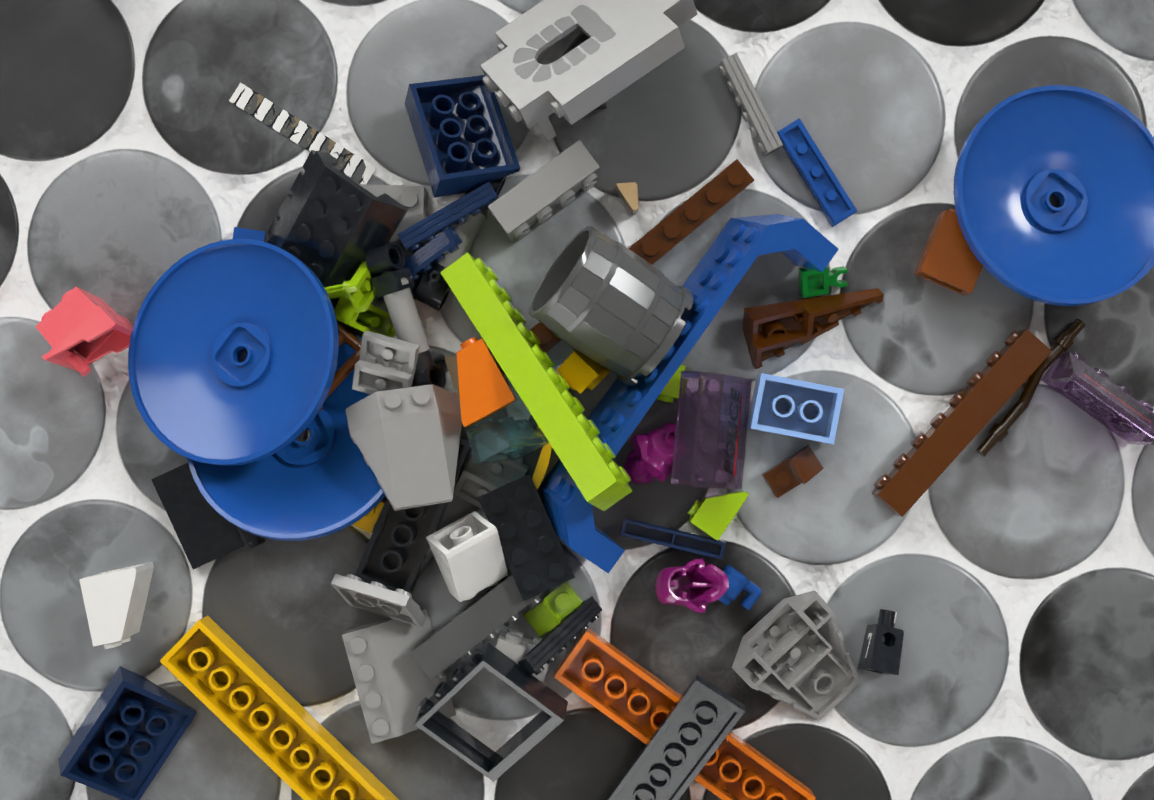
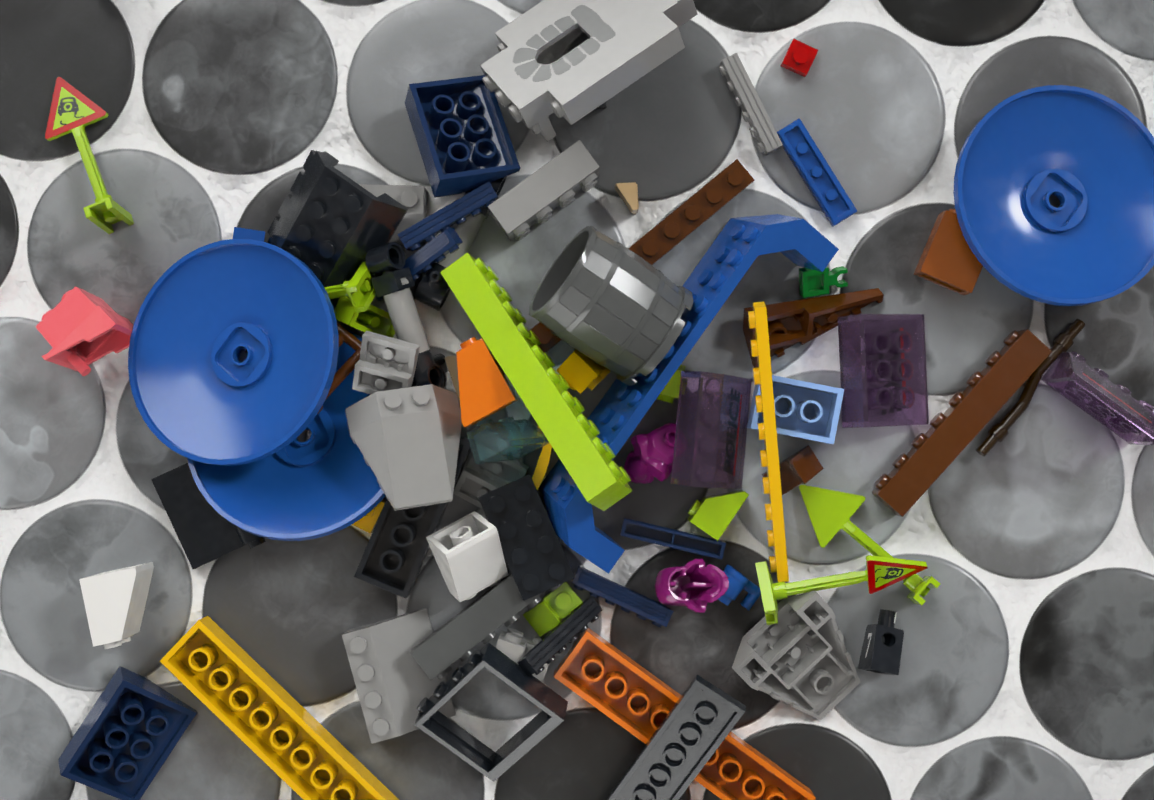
sticker [229,82,376,184] -> none
light grey plate [331,574,426,628] -> none
none -> lime piece [45,77,134,234]
none -> dark blue piece [572,566,674,628]
none -> yellow plate [748,301,789,582]
none -> lime piece [755,555,928,625]
none -> red plate [781,39,818,77]
none -> lime piece [799,485,940,605]
none -> clear purple slope [838,314,929,428]

